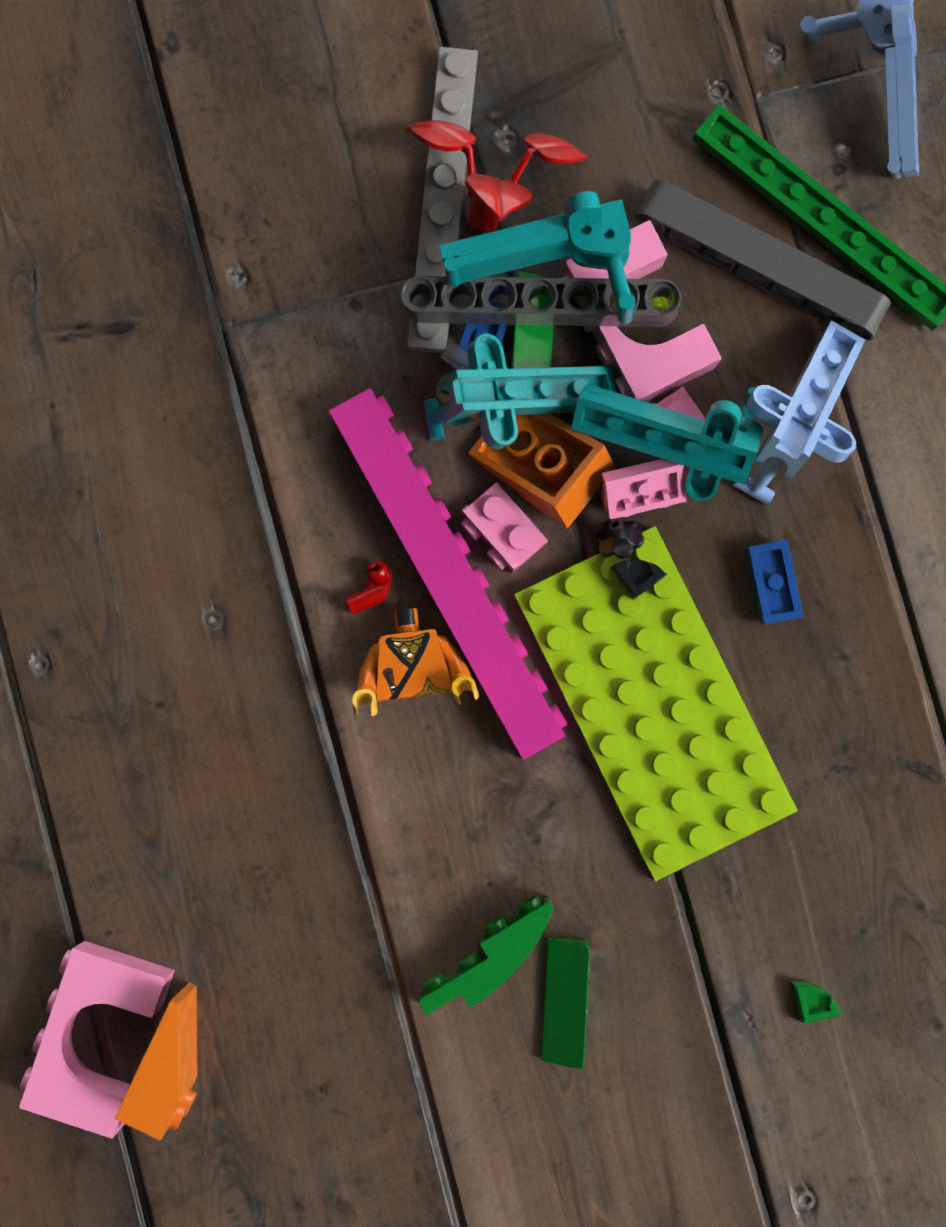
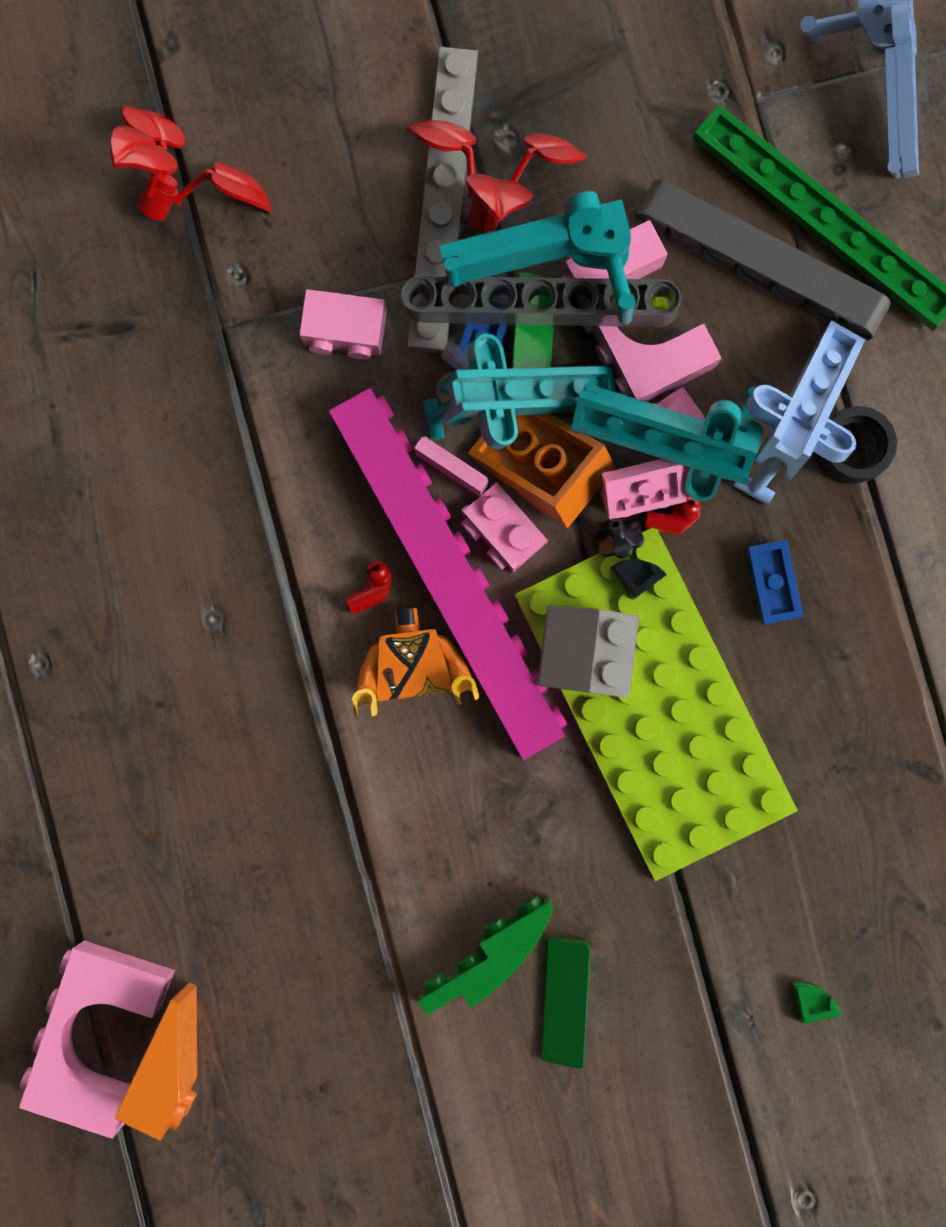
none -> red plant [109,106,272,221]
none -> bright pink brick [300,289,387,360]
none -> bright pink tile [414,437,488,497]
none -> light grey slope [537,606,639,697]
none -> red arm [644,496,701,535]
none -> black tyre [816,406,898,485]

